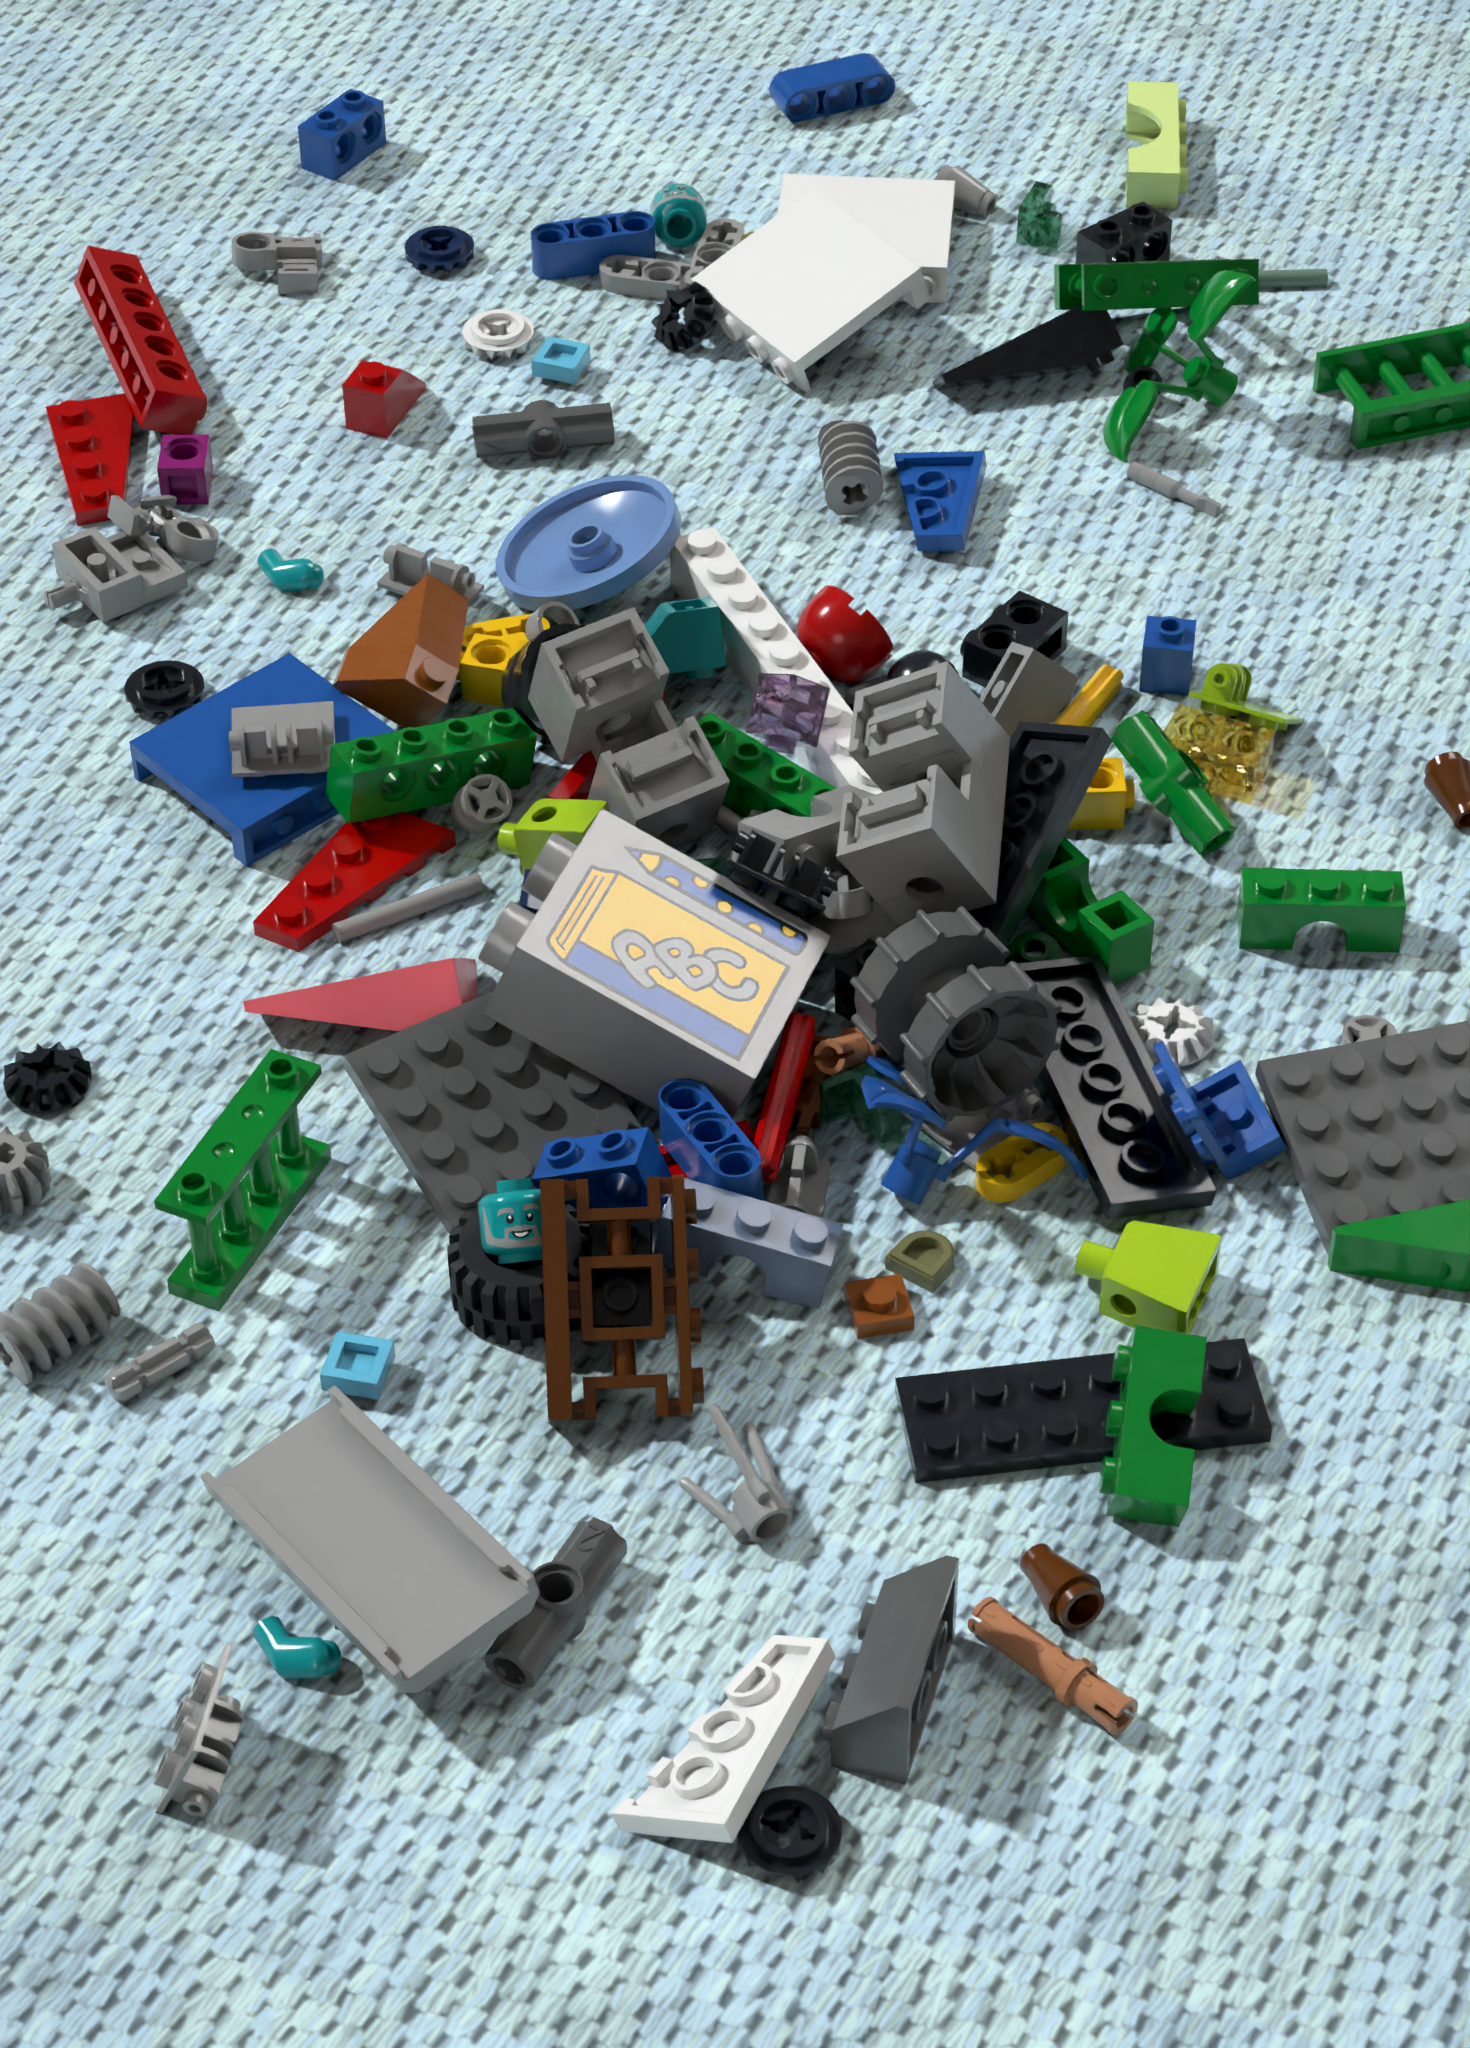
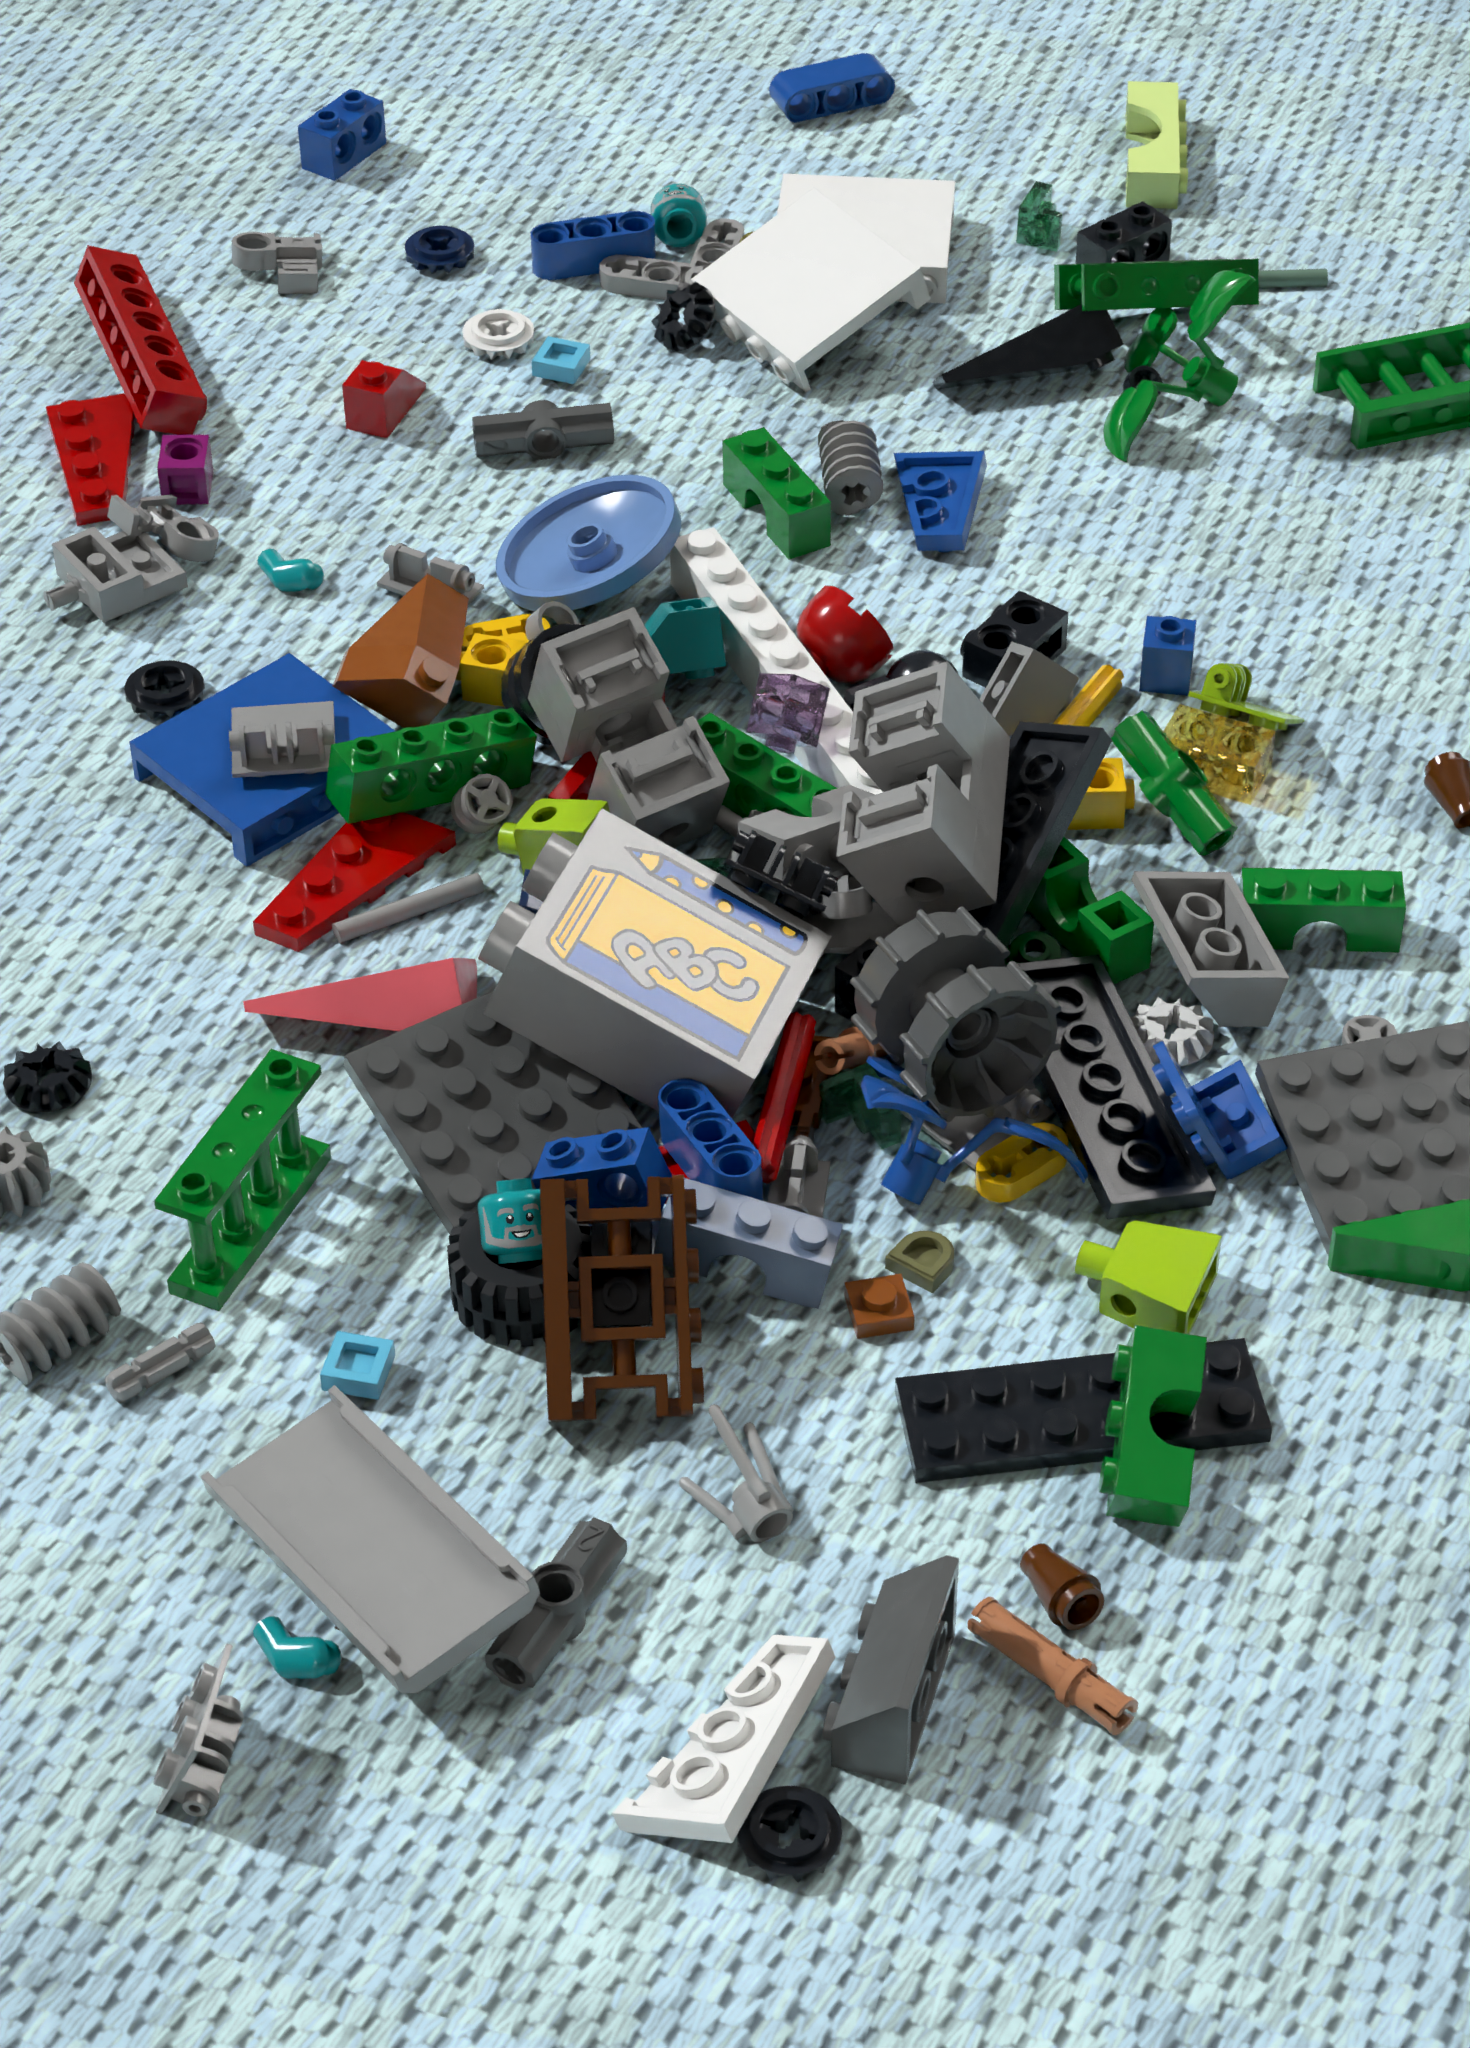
light grey cone [935,165,998,218] -> none
light grey piece [1127,461,1221,518] -> none
none -> green arch [722,427,831,560]
none -> light grey slope [1131,871,1289,1028]

